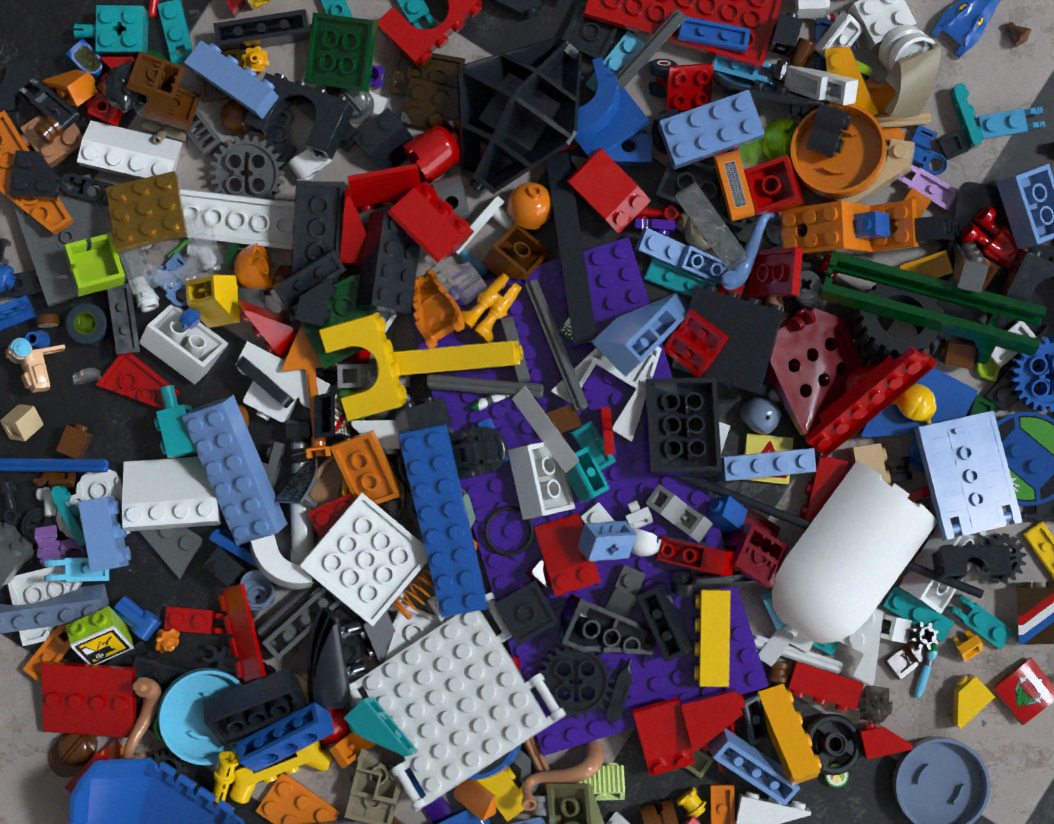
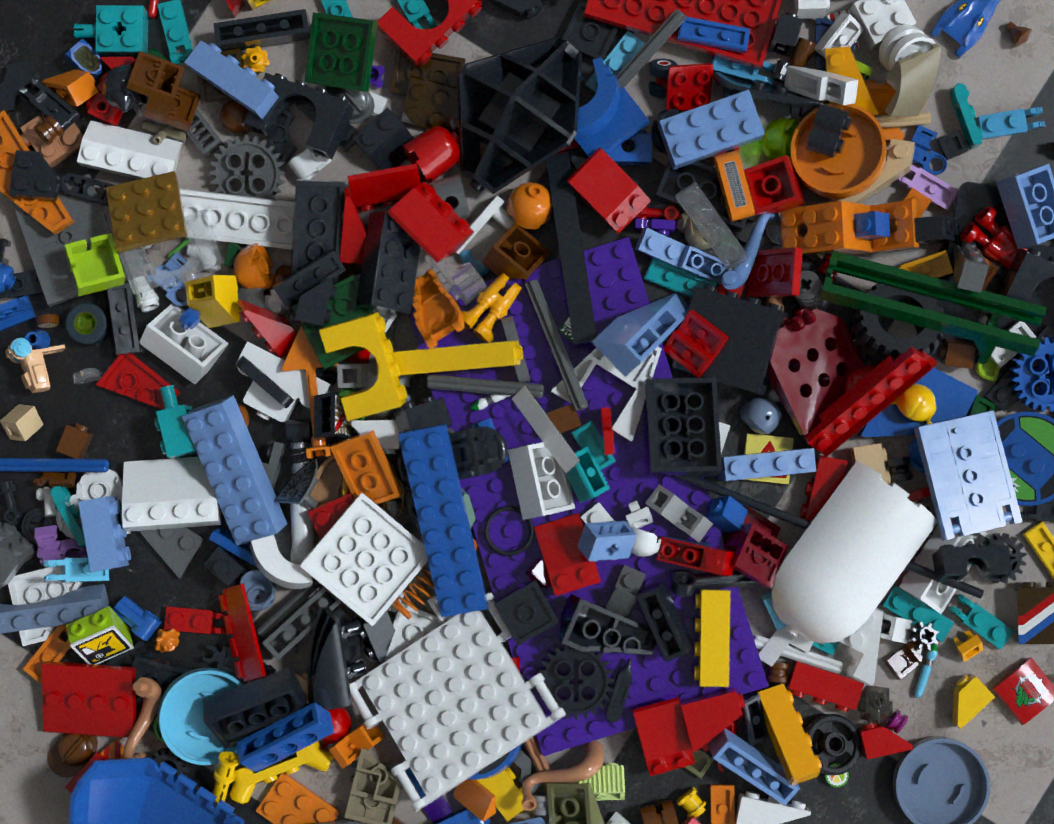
teal slope [344,696,418,757] -> none
none -> magenta bush [886,709,908,733]

